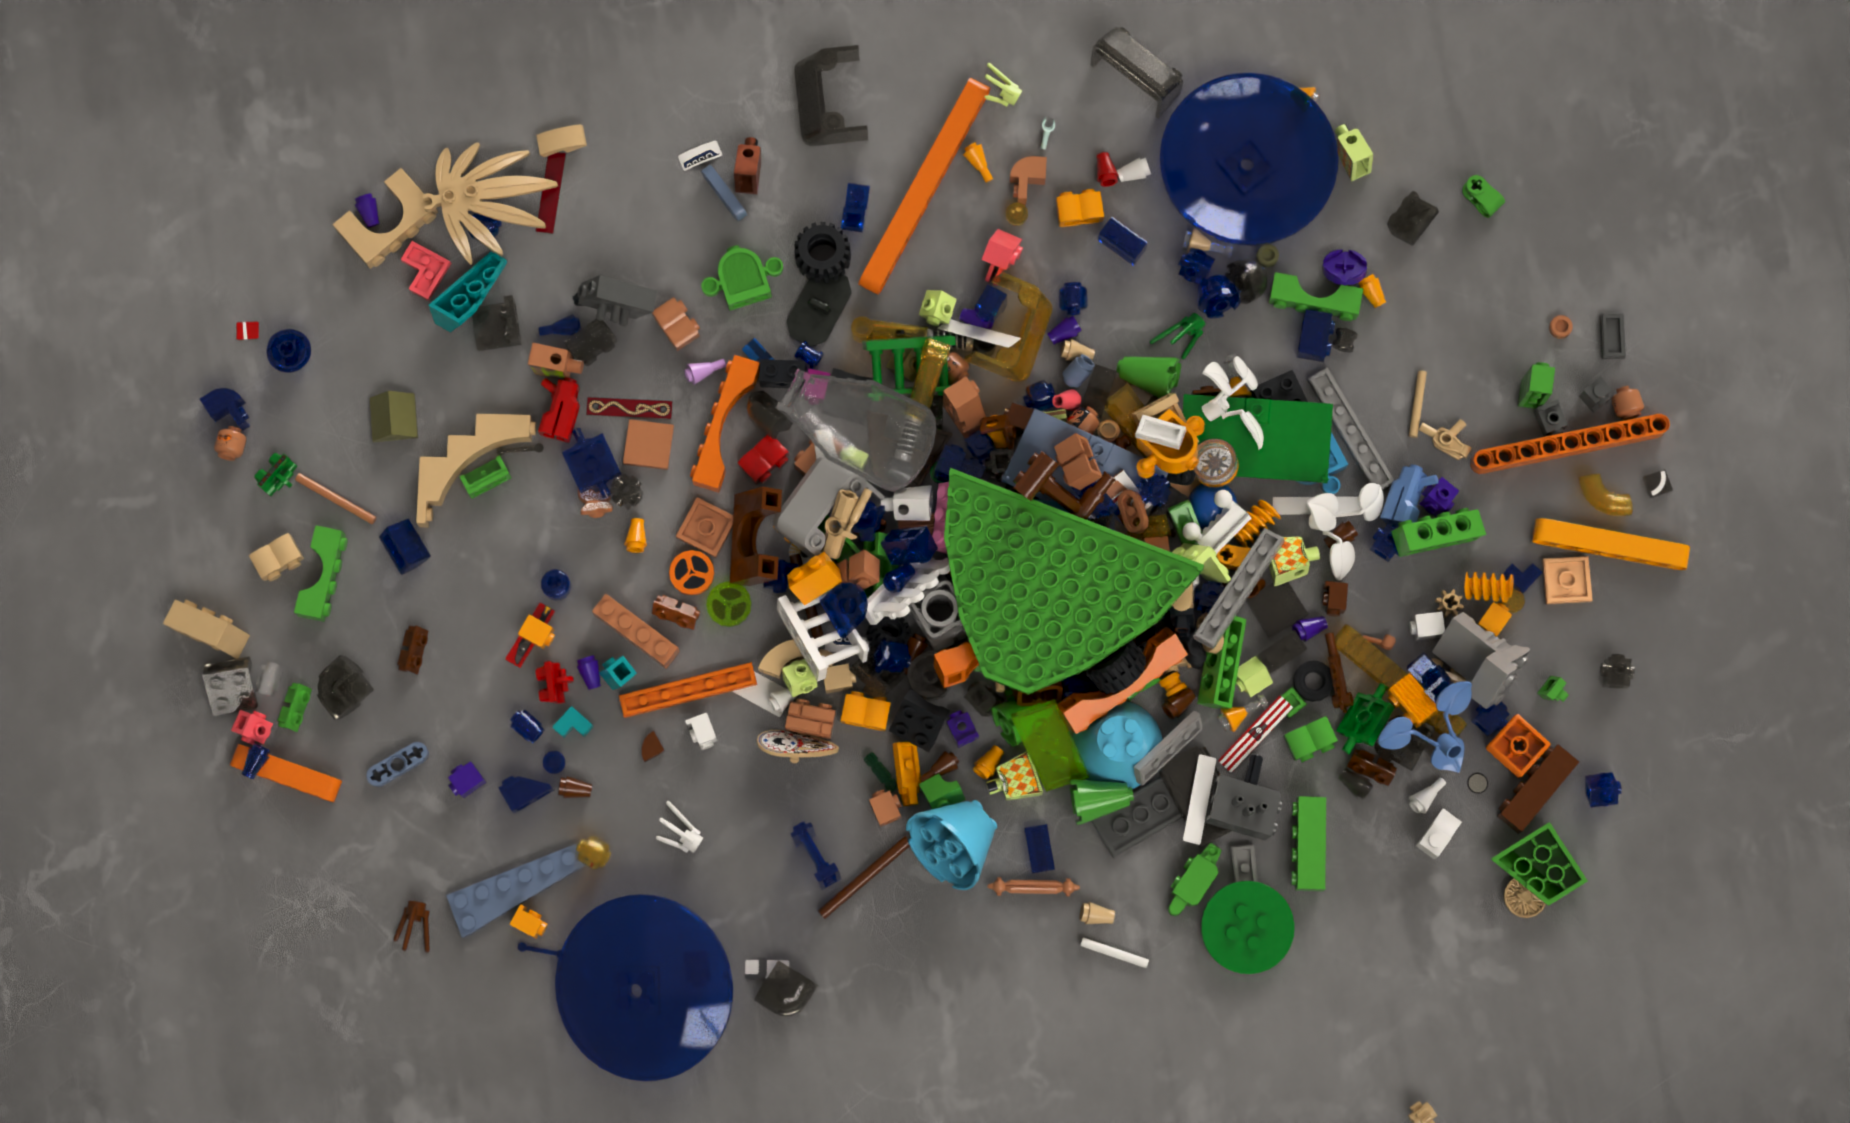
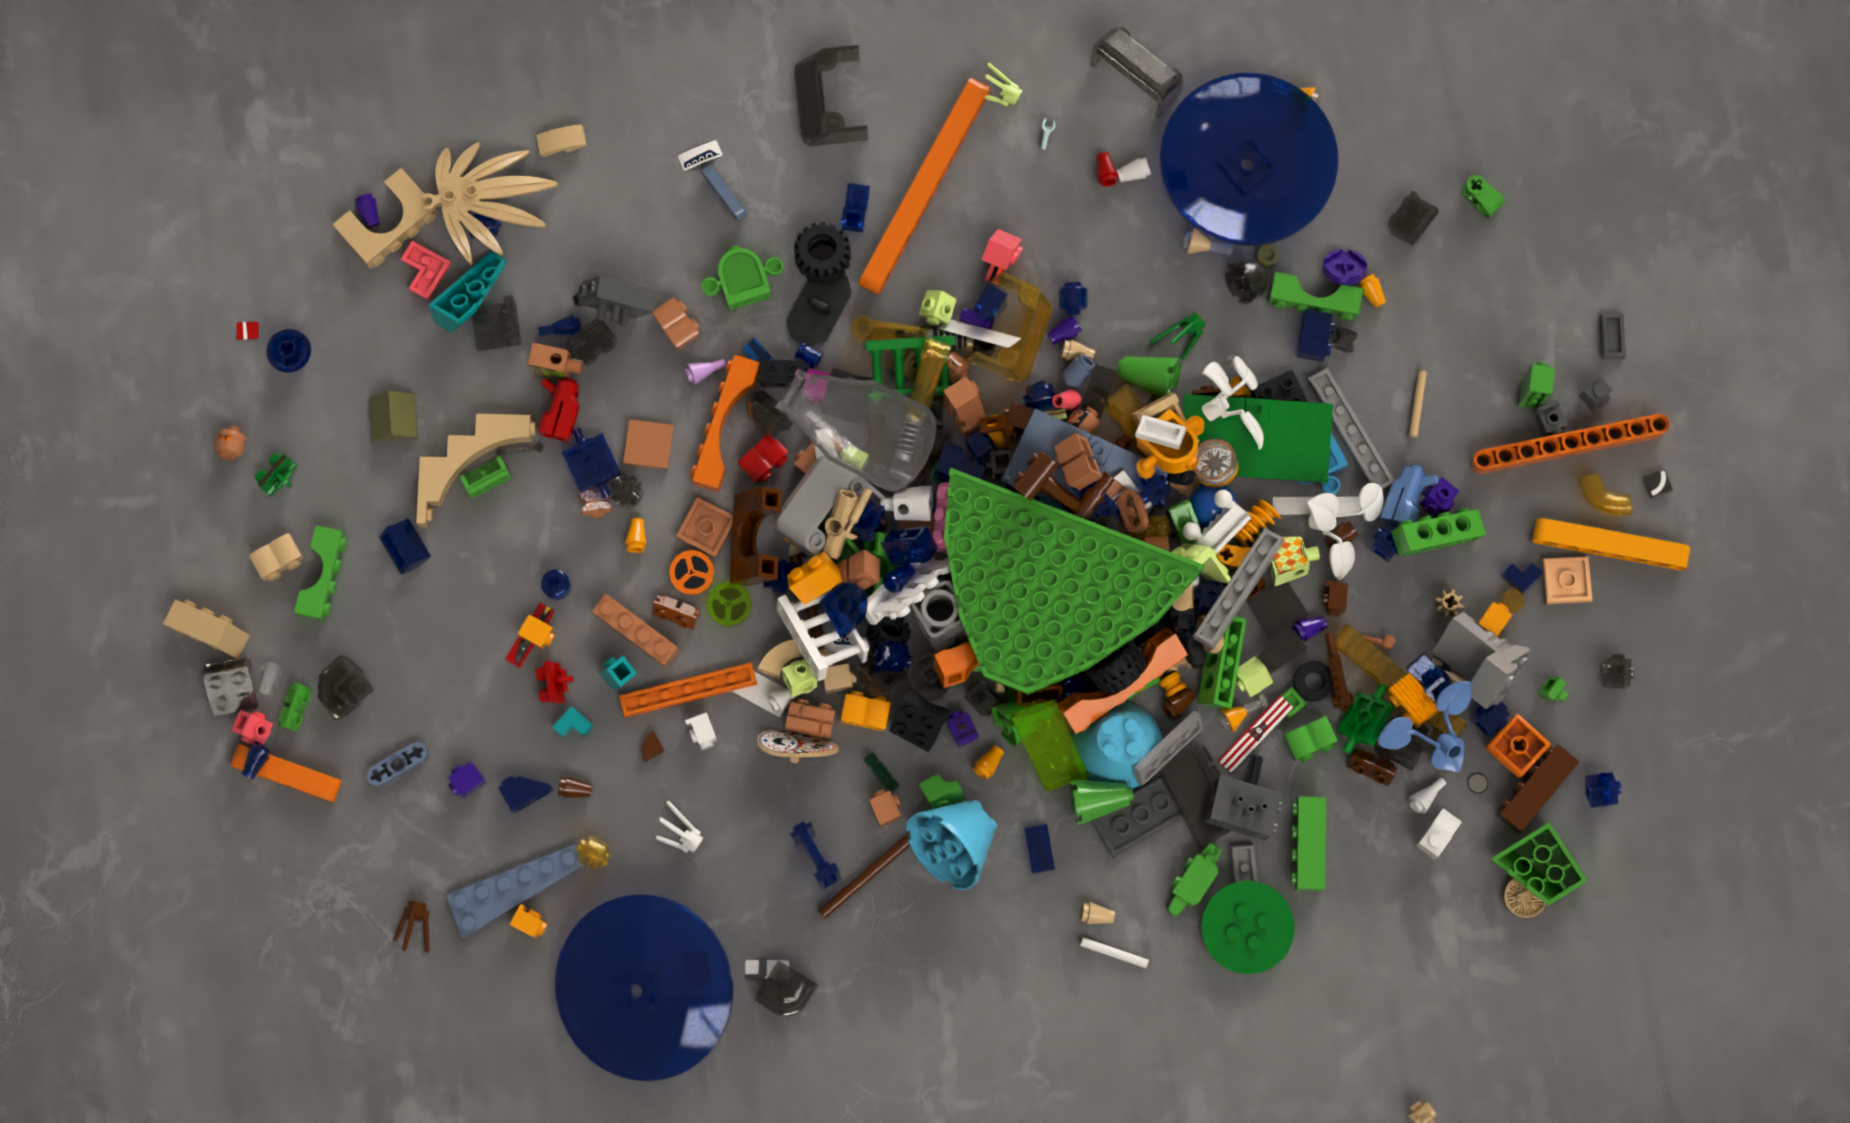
clear blue brick [200,388,250,431] -> none
nougat bar [295,473,377,524] -> none
reddish brown hinge [397,625,429,675] -> none
clear blue brick [510,710,545,743] -> none
clear blue hinge [518,942,565,959] -> none
dark red sticker [536,152,566,234] -> none
clear blue plate [543,751,566,774] -> none
dark purple cone [576,655,601,690] -> none
sticker [586,397,673,419] -> none
copper torso [734,137,761,195] -> none
light orange hinge [892,742,921,806] -> none
reddish brown cone [899,633,929,675] -> none
reddish brown cone [919,751,959,782] -> none
light orange cone [963,142,993,183] -> none
torso [986,751,1043,800] -> none
nougat wheel [988,877,1080,897] -> none
clear yellow tile [1006,203,1028,226] -> none
nougat brick [1010,156,1047,205] -> none
light orange brick [1055,189,1104,227] -> none
tan plate [1097,420,1120,442] -> none
clear blue brick [1098,217,1148,266] -> none
clear blue brick [1178,248,1216,286] -> none
white sticker [1183,754,1216,845] -> none
clear blue cone [1197,275,1241,319] -> none
yellowish green torso [1335,124,1373,182] -> none
clear smoke cone [1338,768,1373,800] -> none
white brick [1409,612,1445,641] -> none
tan piece [1419,419,1472,460] -> none
light orange piece [1464,572,1514,603] -> none
nougat tile [1549,315,1573,339] -> none
nougat head [1611,386,1644,420] -> none

